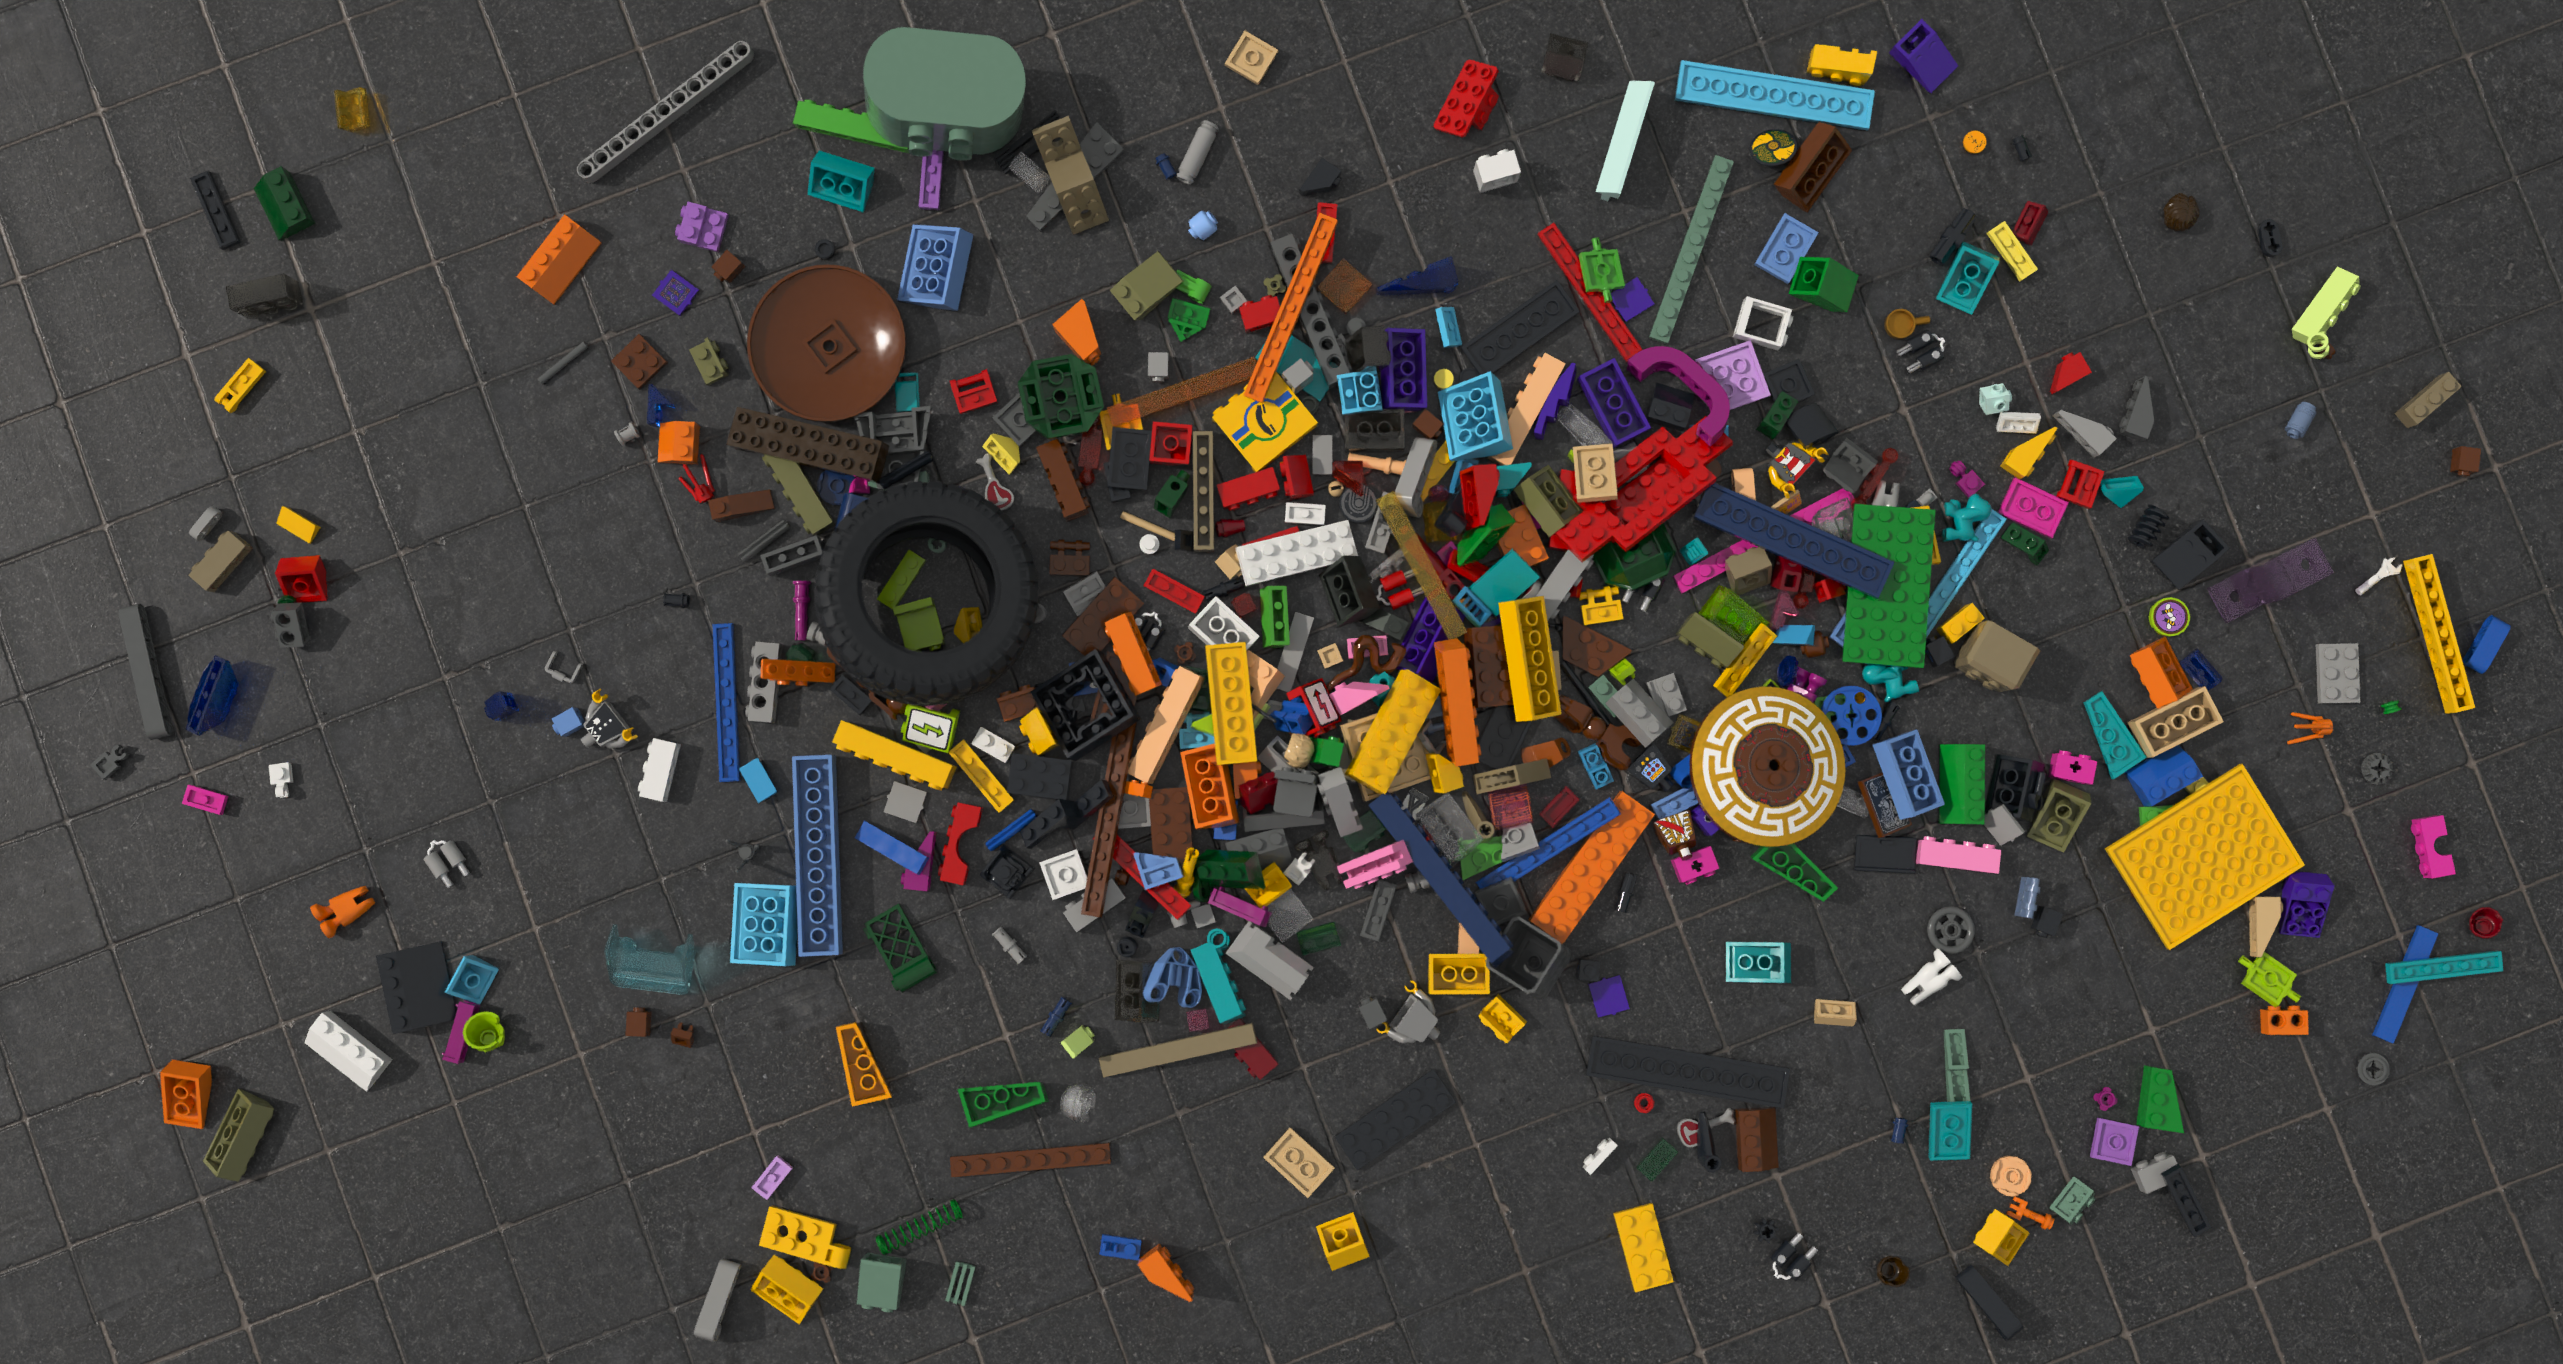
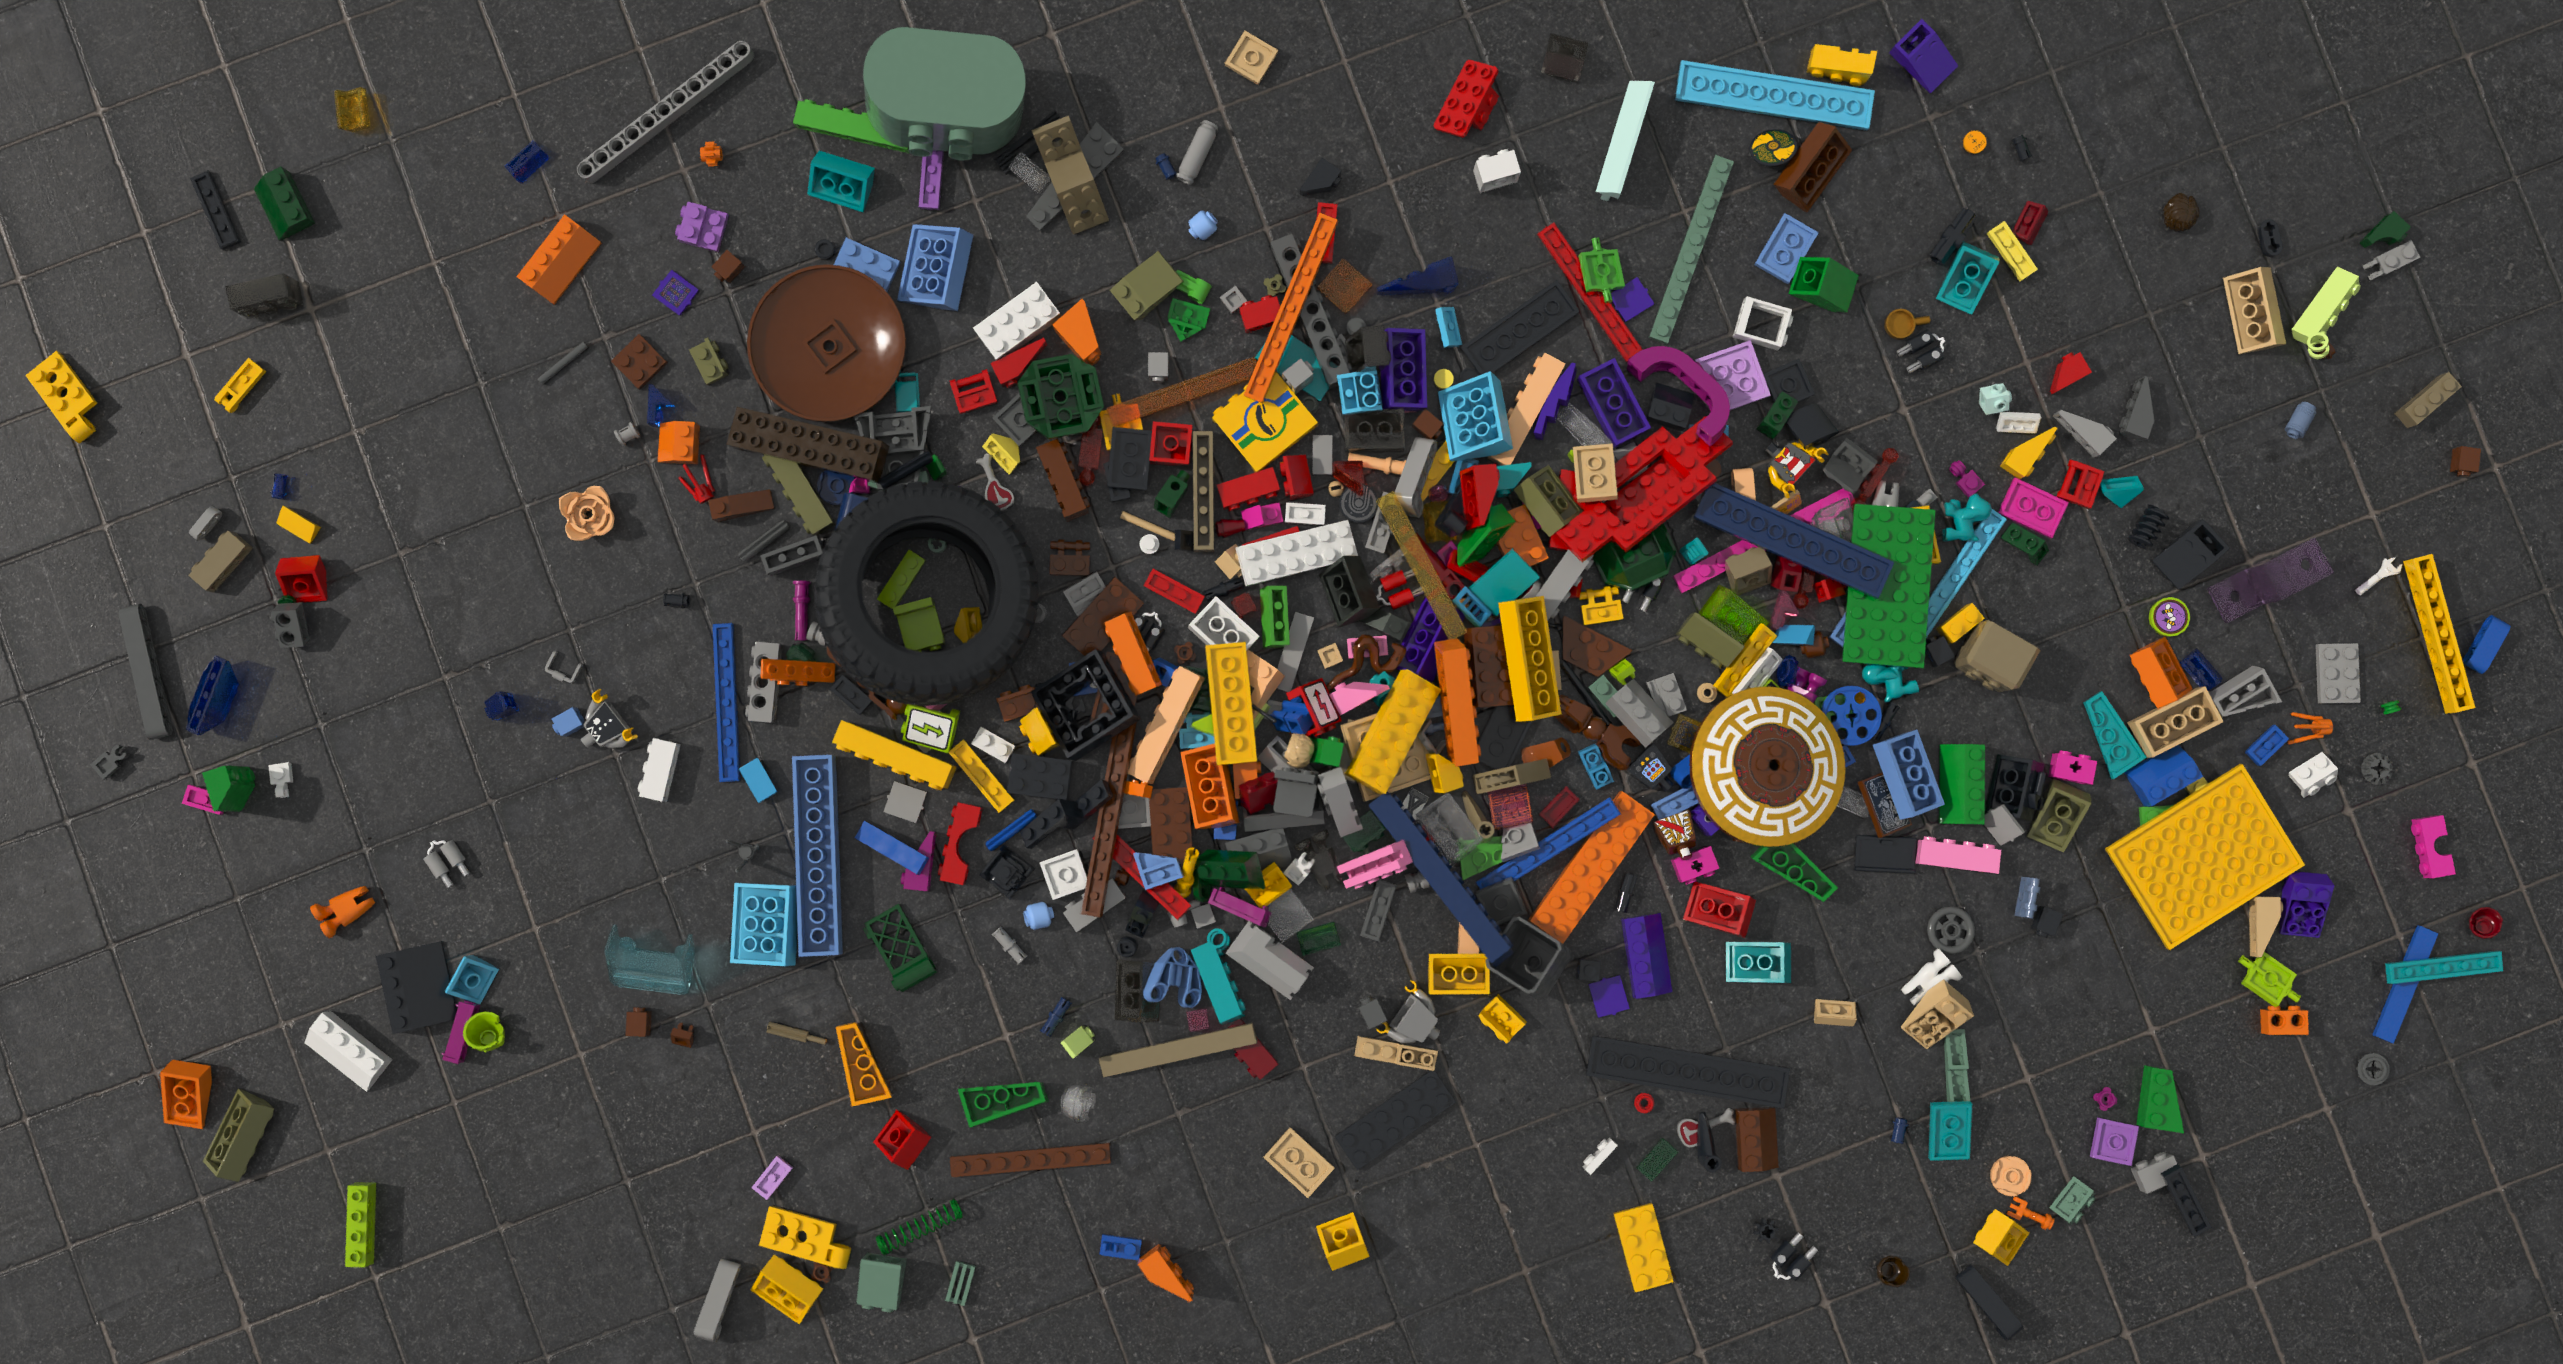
none -> yellow hinge [25,351,97,443]
none -> green slope [202,765,255,812]
none -> clear blue pin [270,474,288,499]
none -> lime brick [345,1182,376,1267]
none -> clear blue slope [504,140,549,183]
none -> light nougat brick [559,486,614,541]
none -> orange gear [700,141,723,167]
none -> dark tan axle [766,1021,827,1045]
none -> medium blue plate [834,238,901,292]
none -> red slope [873,1110,931,1170]
none -> green slope [926,455,947,480]
none -> white brick [973,282,1061,360]
none -> red slope [991,338,1047,388]
none -> light blue head [1023,902,1054,930]
none -> dark pink slope [1241,503,1283,530]
none -> tan slope [1354,1036,1438,1071]
none -> dark purple slope [1621,913,1672,999]
none -> red slope [1683,882,1756,938]
none -> tan plate [1697,683,1717,703]
none -> white plate [1732,647,1783,694]
none -> tan slope [1901,979,1974,1049]
none -> light grey wedge [2209,666,2282,717]
none -> tan slope [2223,267,2286,354]
none -> blue plate [2245,725,2289,766]
none -> white bracket [2288,752,2338,798]
none -> dark green arch [2359,211,2411,248]
none -> light grey hinge [2363,240,2420,280]

